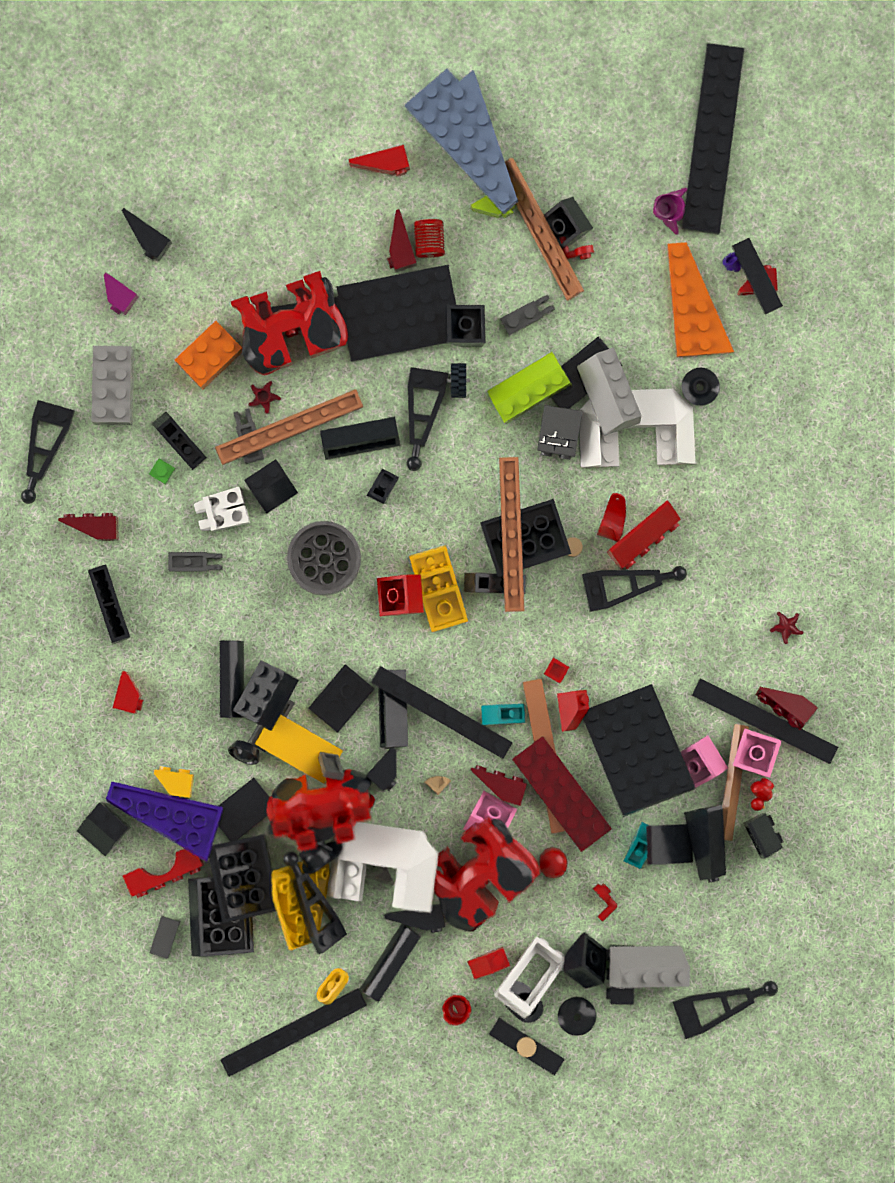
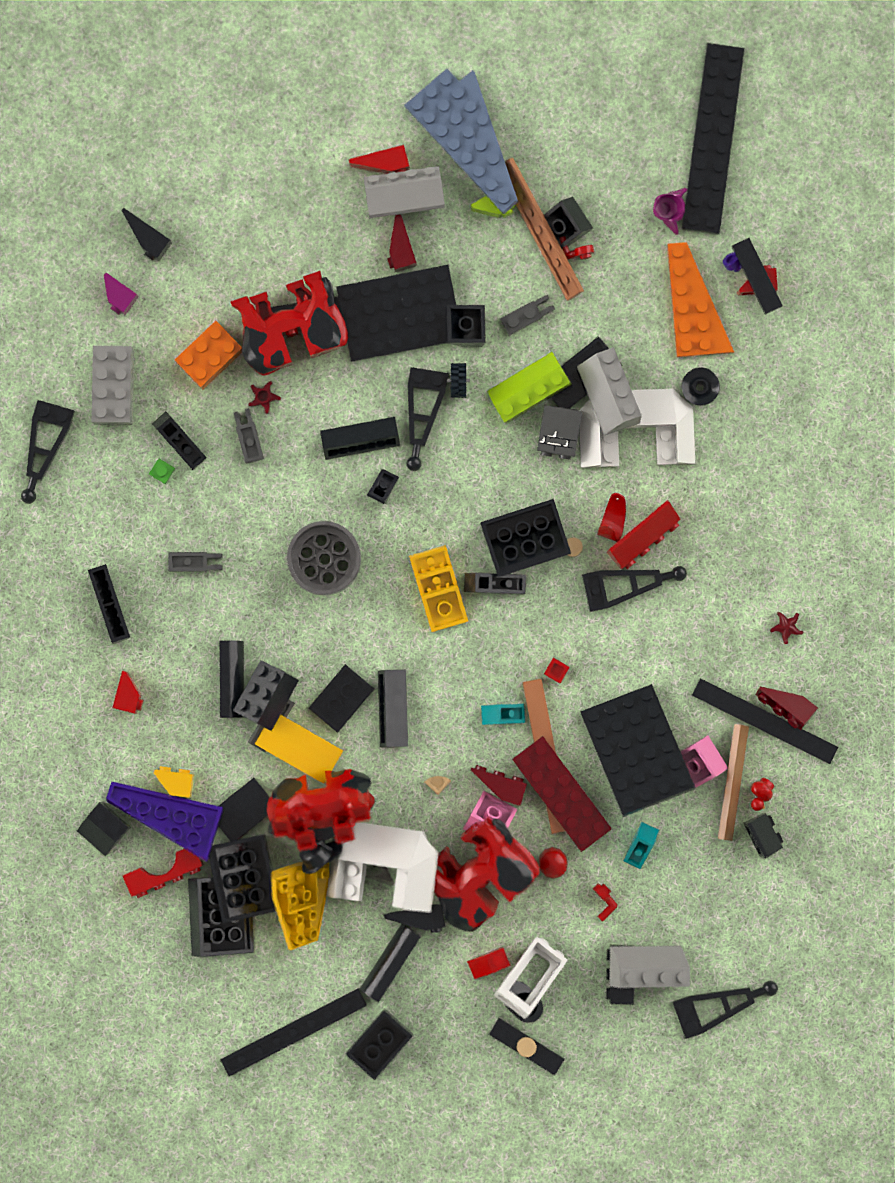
dark red slope [58,513,119,541] -> none
dark grey tile [149,916,180,959] -> none
white hips [194,487,250,532] -> none
nougat tile [215,389,363,465] -> none
black hat [228,740,260,765] -> none
black slope [244,459,298,514] -> none
black plate [283,851,347,954] -> none
yellow plate [317,968,349,1005] -> none
dark grey tile [318,752,344,780] -> none
black slope [366,747,397,792] -> none
black plate [371,666,513,759] -> none
red brick [377,574,424,616] -> none
red piece [414,219,445,258] -> none
red hair [442,995,472,1026] -> none
nougat tile [499,457,524,612] -> none
red slope [557,690,589,732] -> none
black dish [558,997,596,1036] -> none
black slope [563,932,607,989] -> none
black tile [647,824,693,865] -> none
black slope [684,805,726,883] -> none
bright pink slope [733,729,781,778] -> none
none -> black brick [345,1008,413,1081]
none -> light grey slope [363,166,445,218]

